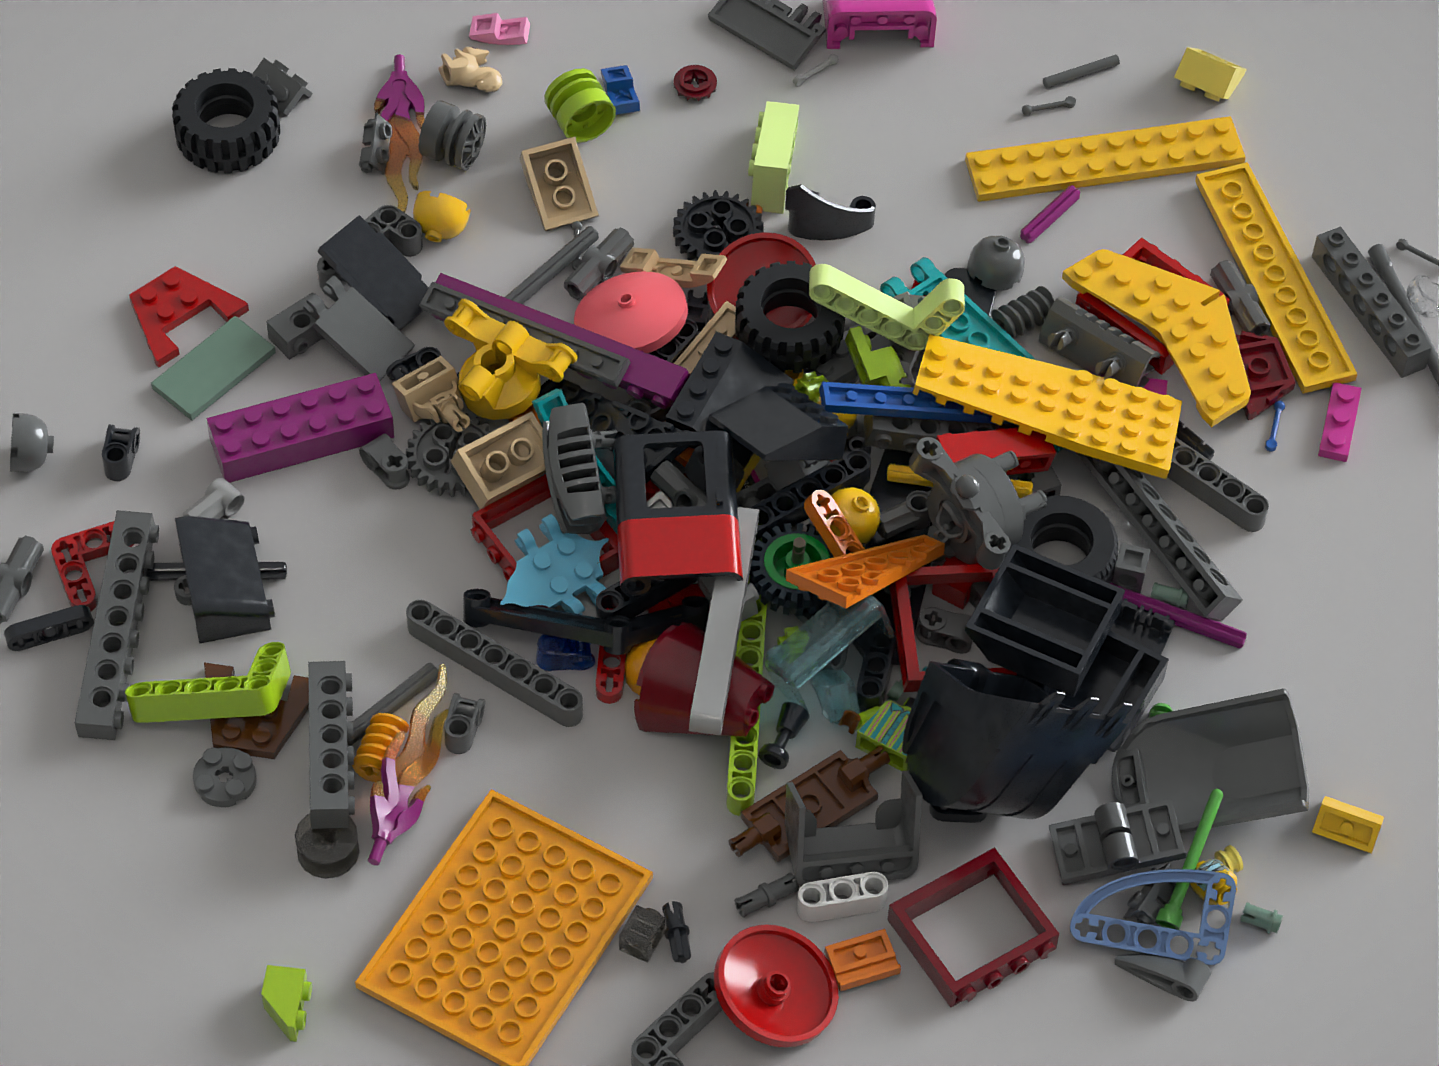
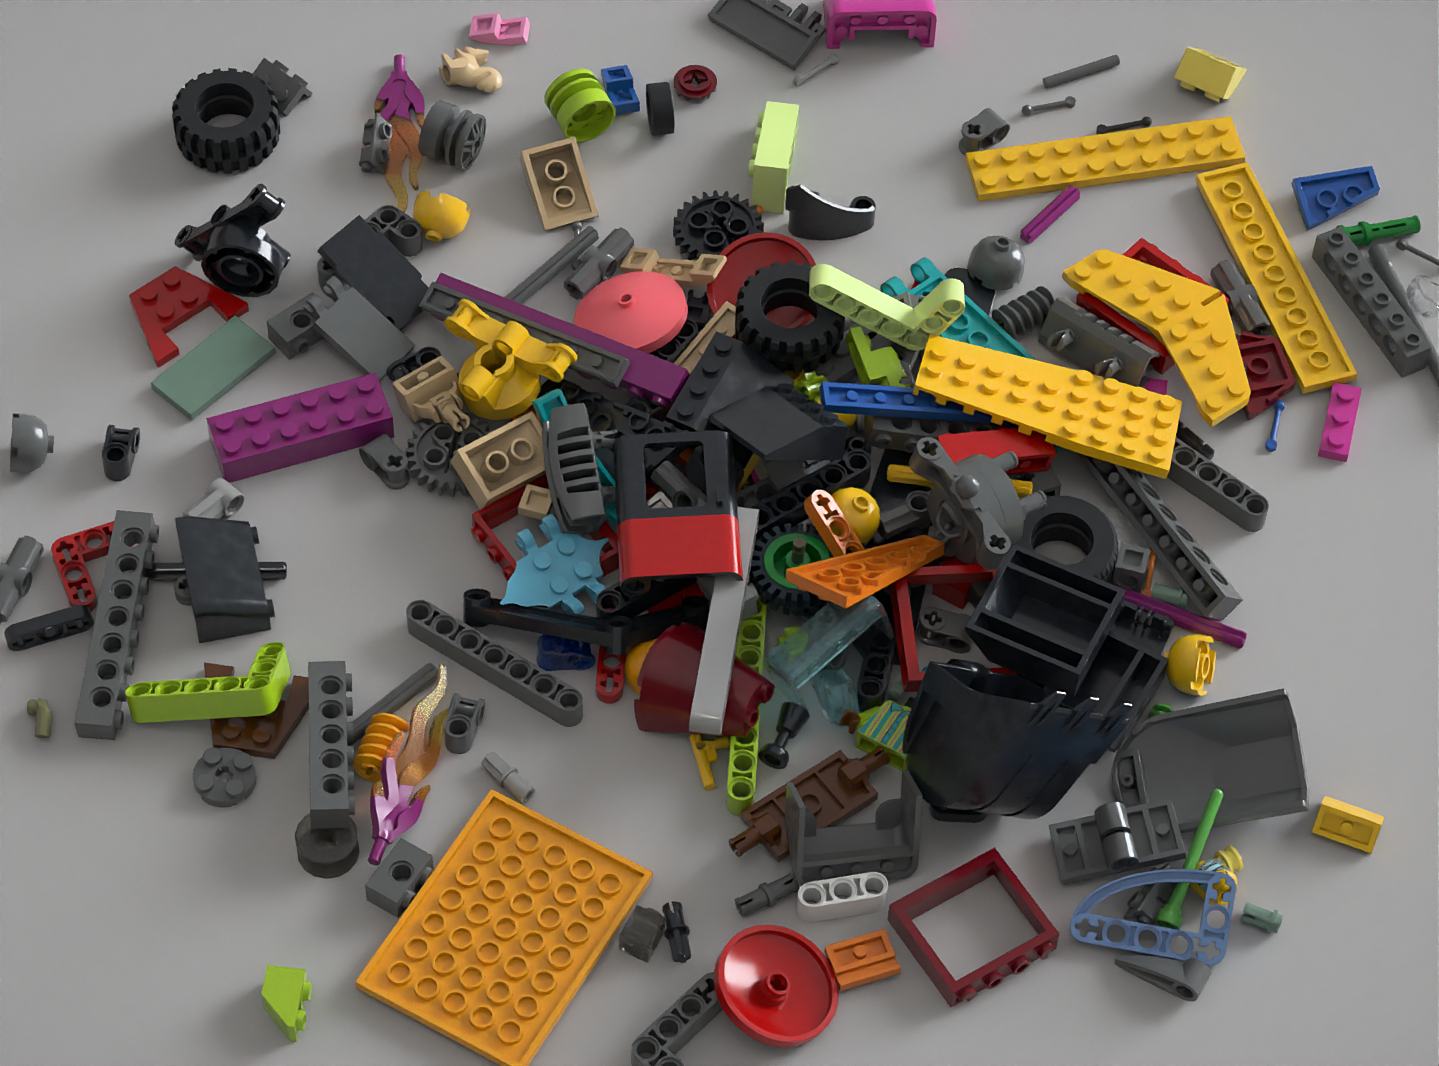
none -> olive arm [27,698,52,738]
none -> black piece [174,184,291,297]
none -> dark grey brick [365,838,434,918]
none -> light grey axle [481,752,536,804]
none -> tan plate [518,484,553,520]
none -> black tyre [646,82,675,136]
none -> yellow hose [689,734,730,791]
none -> dark grey piece [958,108,1010,155]
none -> black hinge [1096,116,1152,135]
none -> orange hinge [1140,548,1158,597]
none -> yellow cylinder [1164,635,1216,697]
none -> blue wing [1291,166,1380,231]
none -> green pin [1336,215,1421,246]

